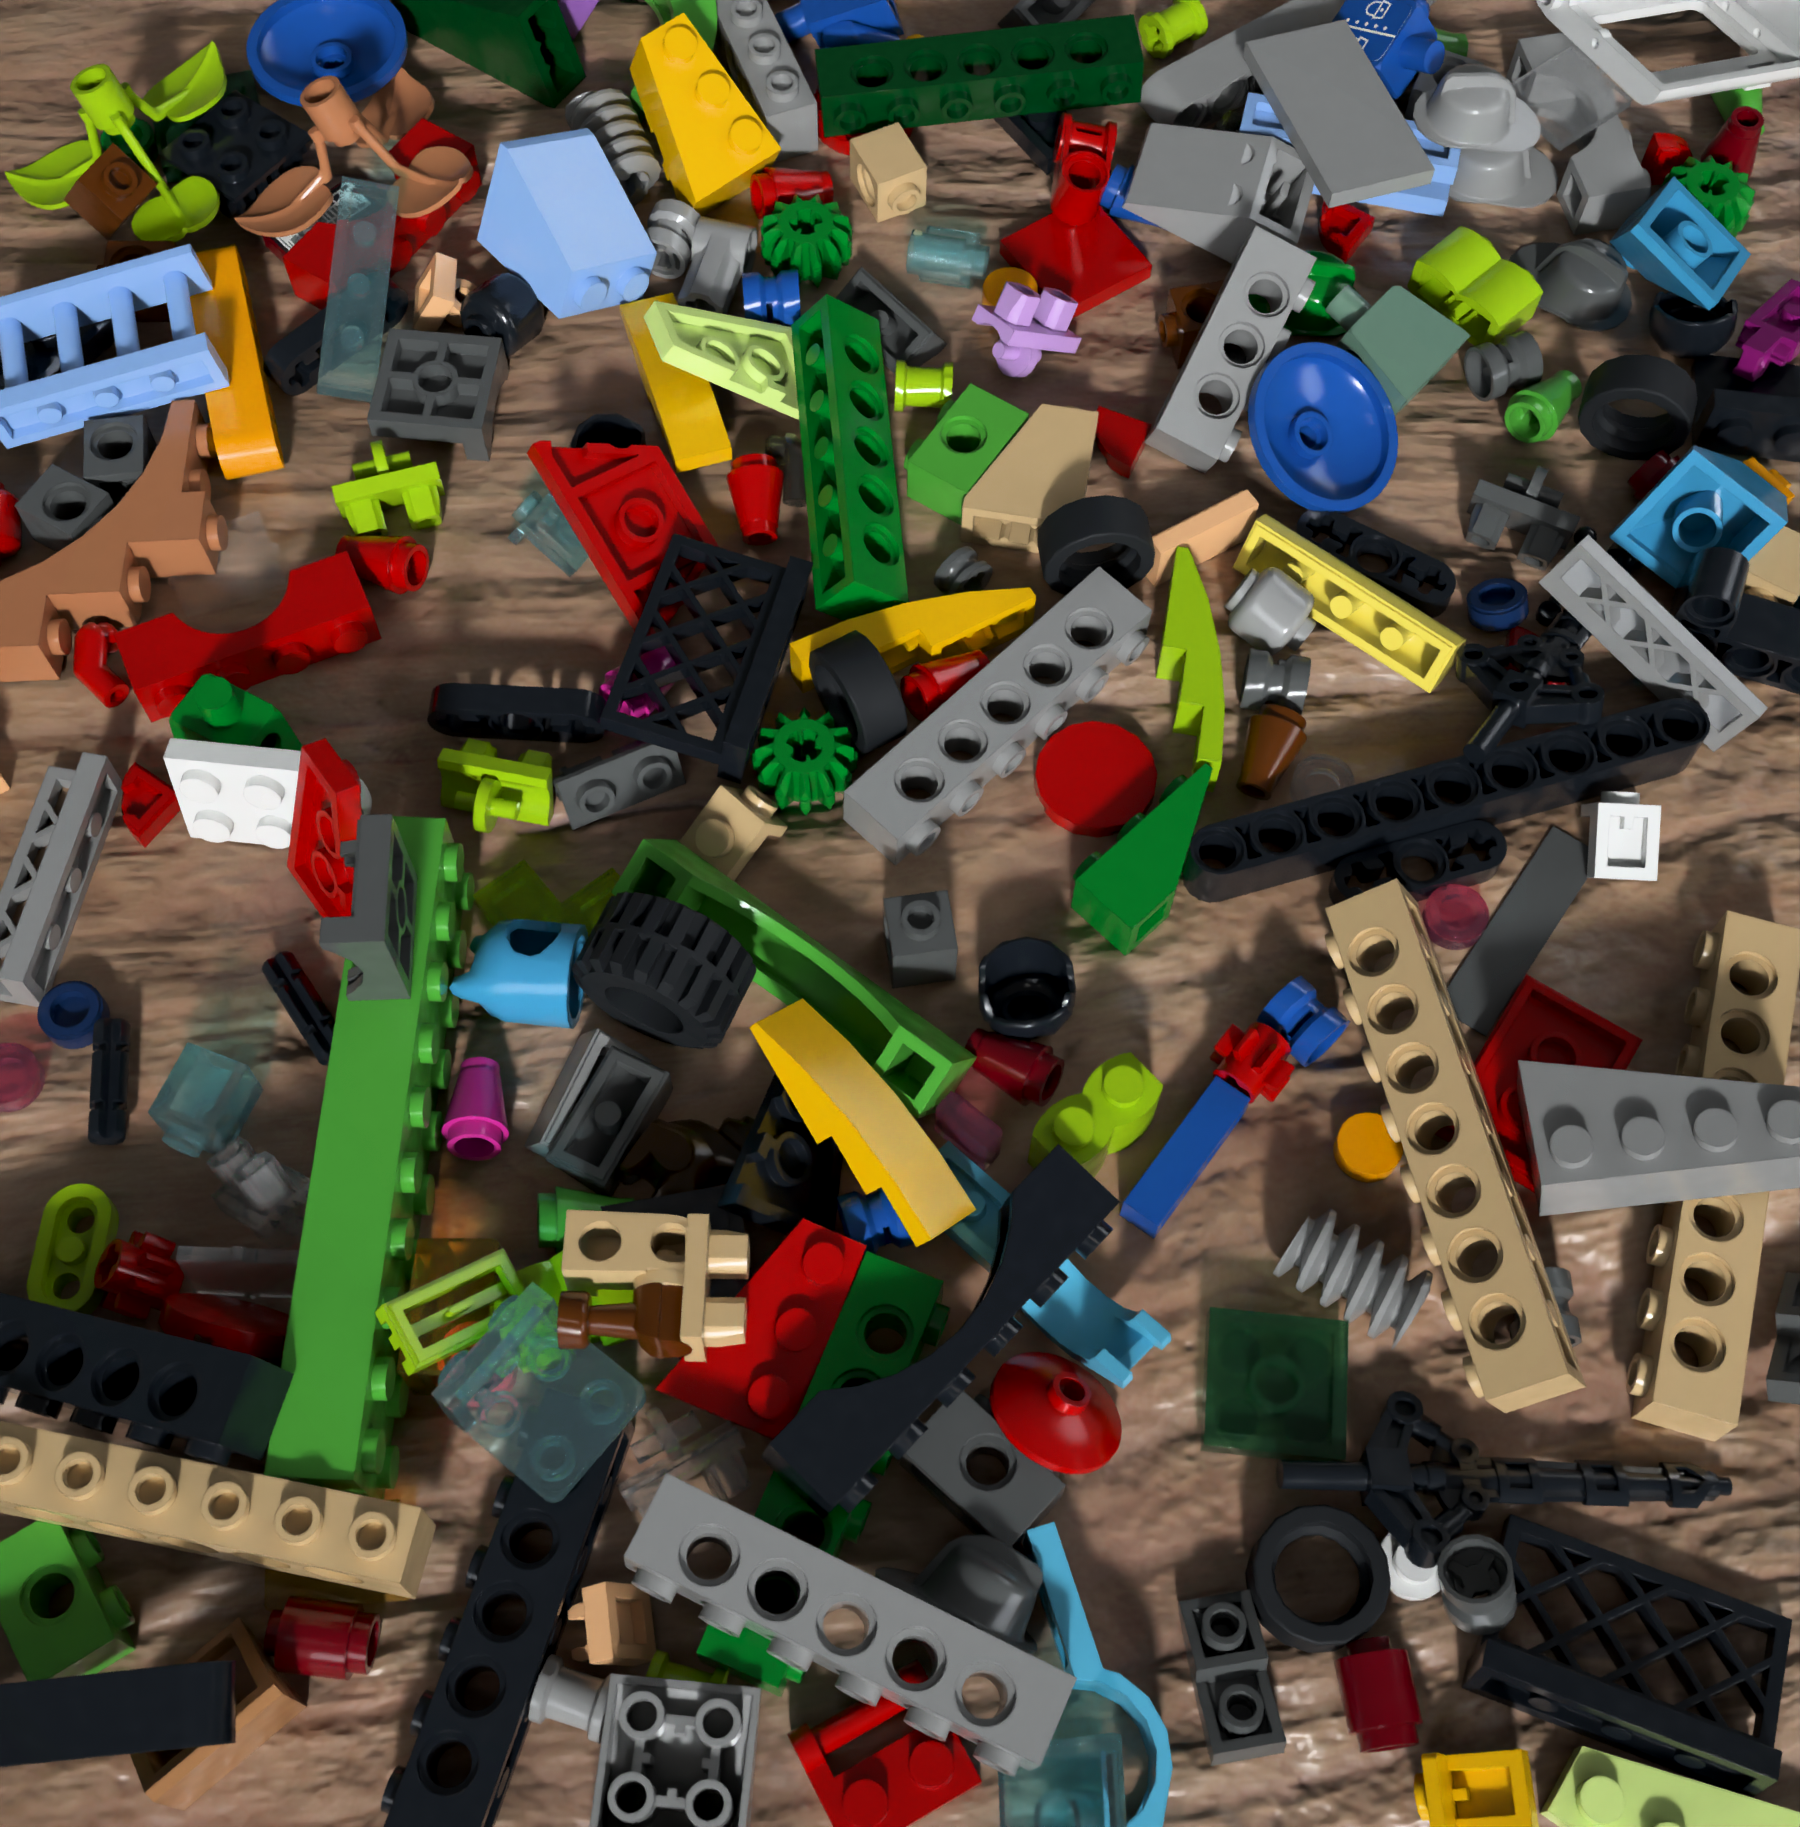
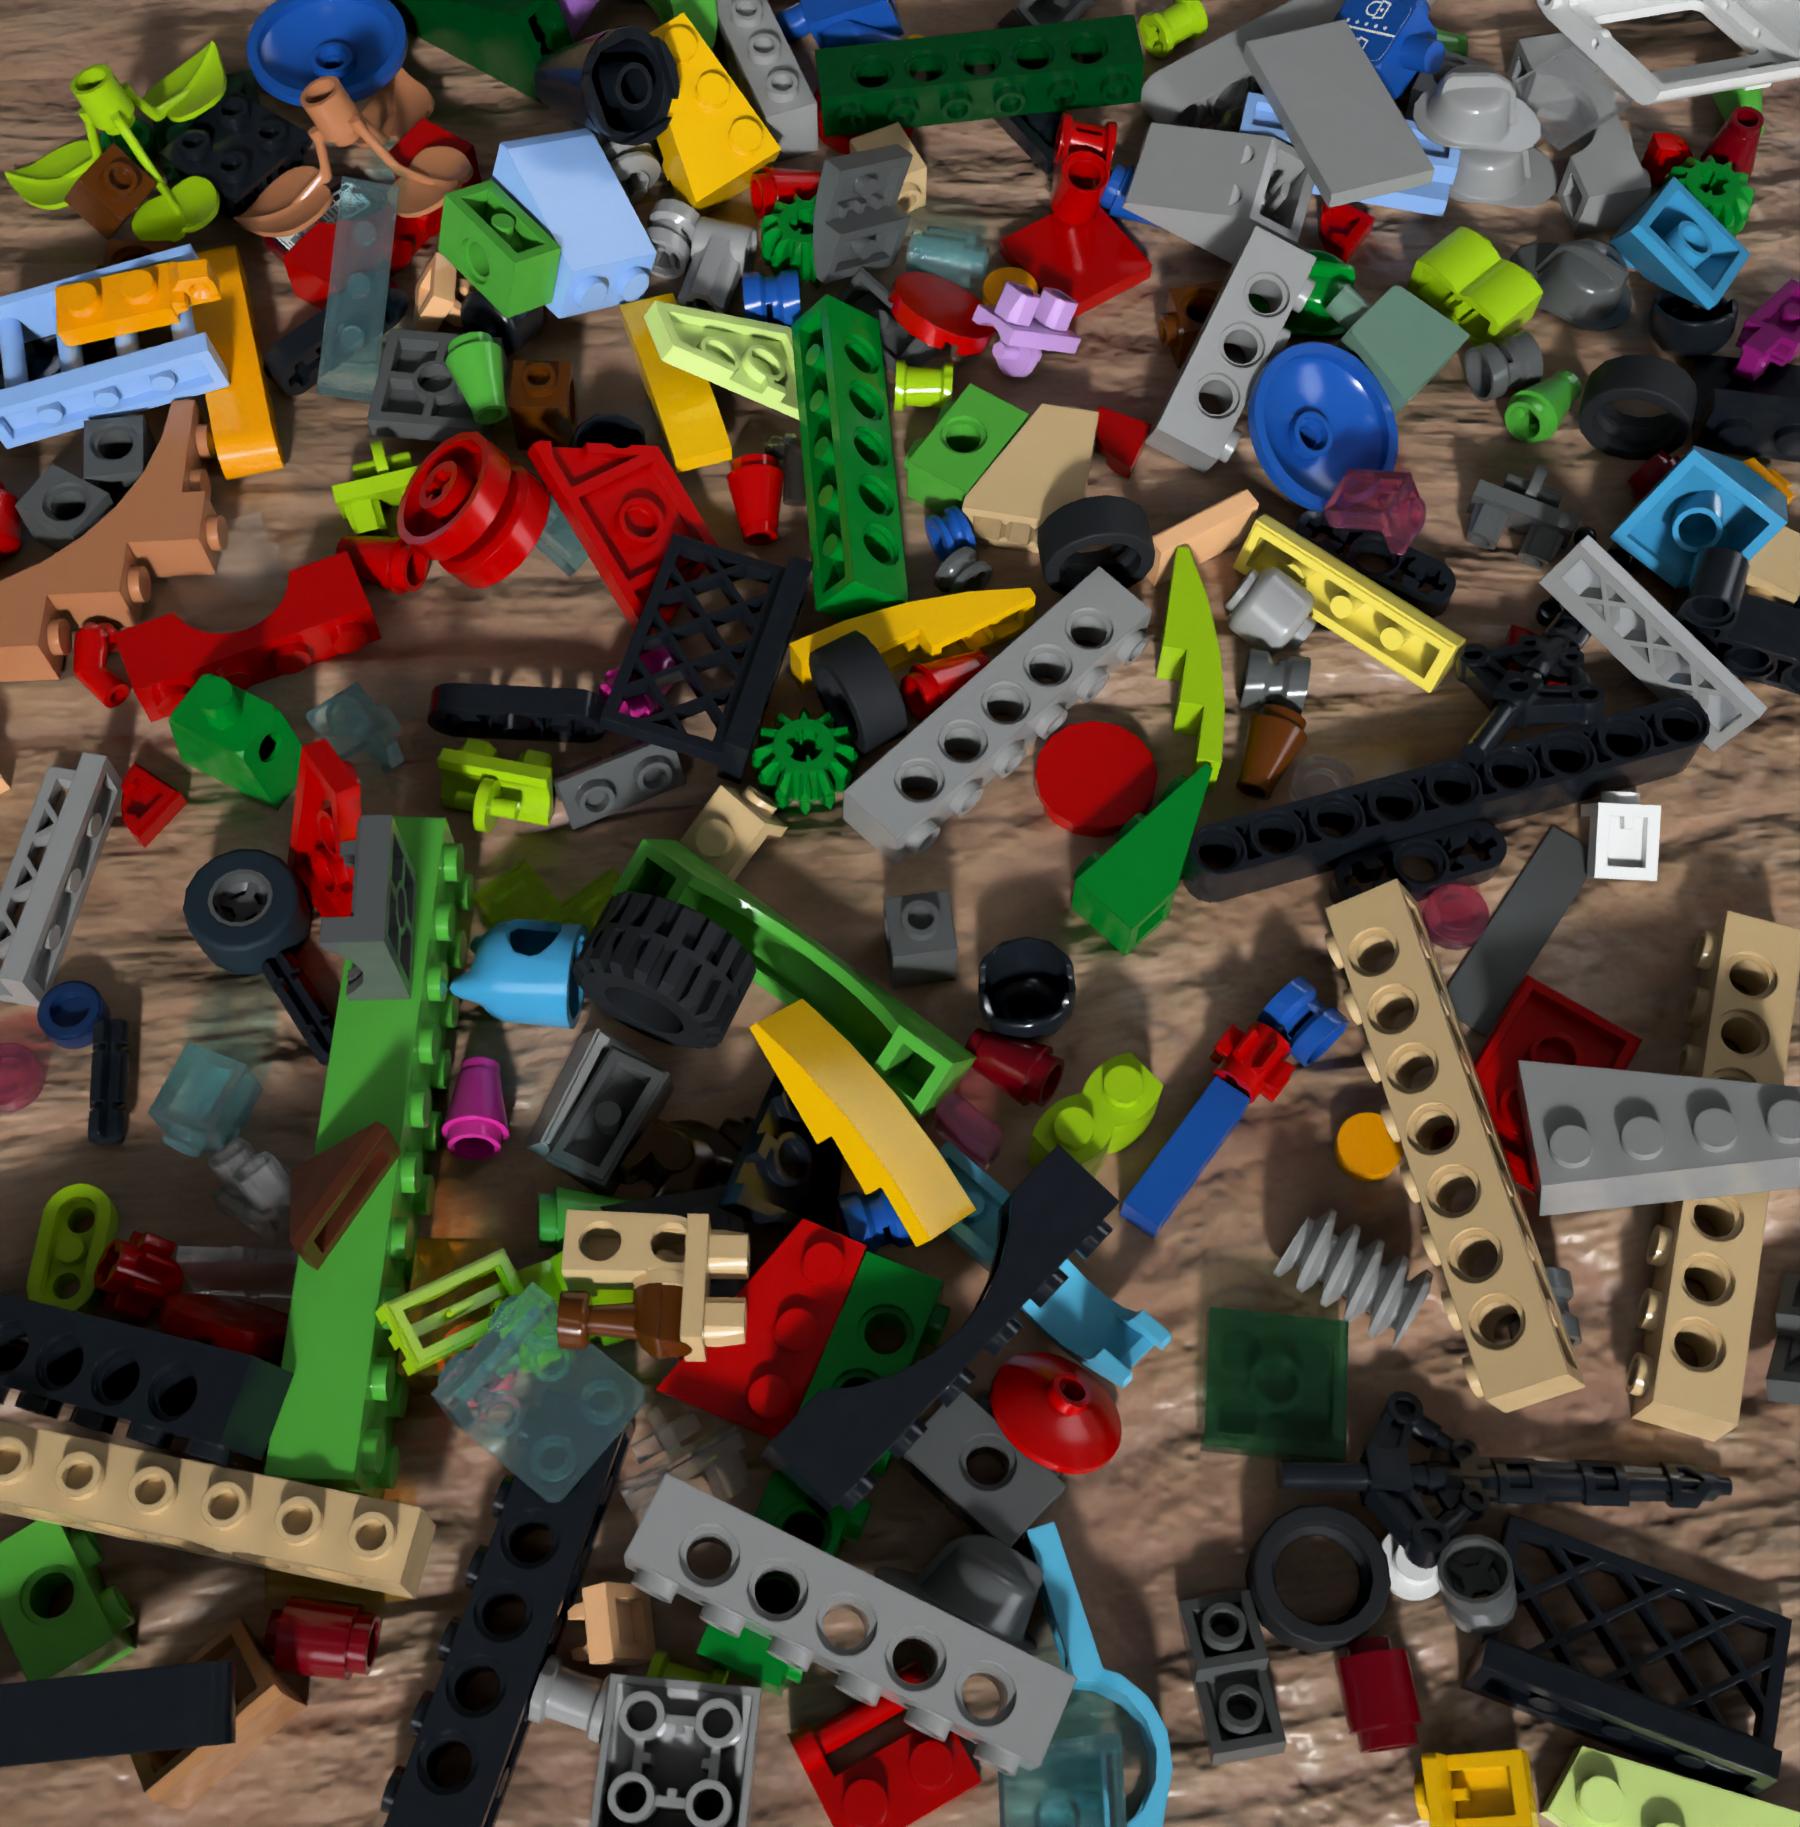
white plate [163,738,372,849] -> none
dark blue tile [1466,578,1529,632] -> none
none -> light orange hinge [55,259,221,347]
none -> black wheel [183,849,312,975]
none -> copper slope [289,1121,402,1270]
none -> clear light blue bracket [306,682,405,774]
none -> red wheel [396,431,551,588]
none -> bright green brick [438,180,561,319]
none -> bright green cone [445,332,508,425]
none -> reddish brown brick [509,360,579,450]
none -> black cone [534,25,680,146]
none -> dark grey slope [813,144,913,284]
none -> red tile [888,271,996,356]
none -> blue bush [925,505,976,563]
none -> clear pink bracket [1323,469,1426,555]

